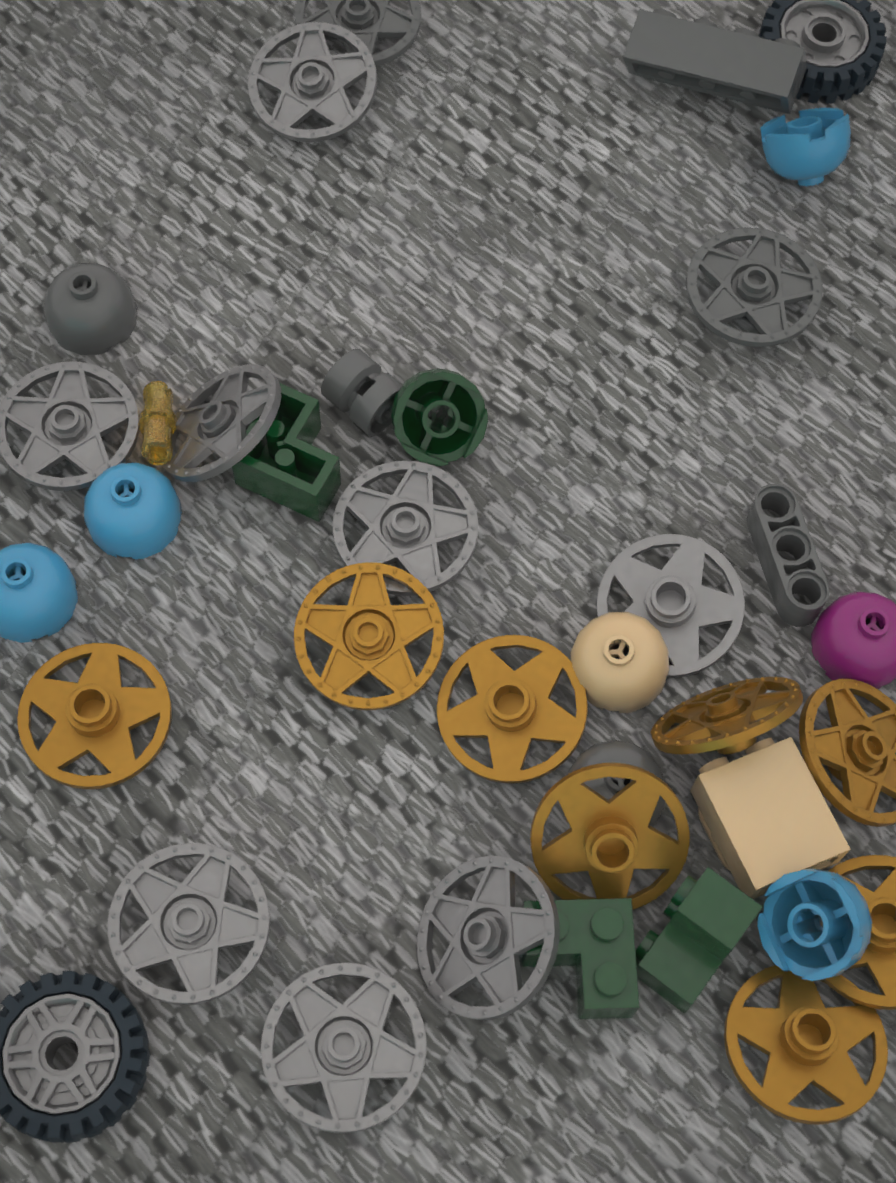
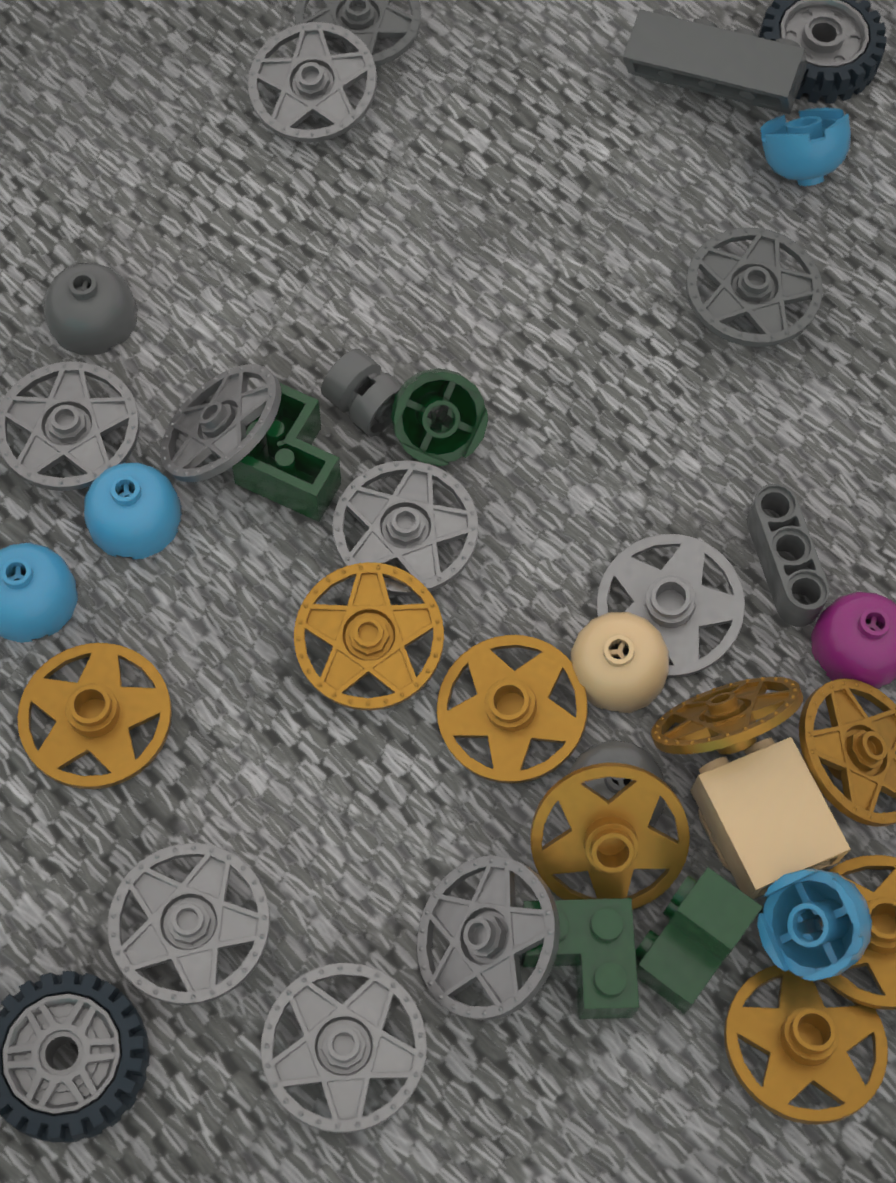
clear yellow pin [138,381,177,465] -> none

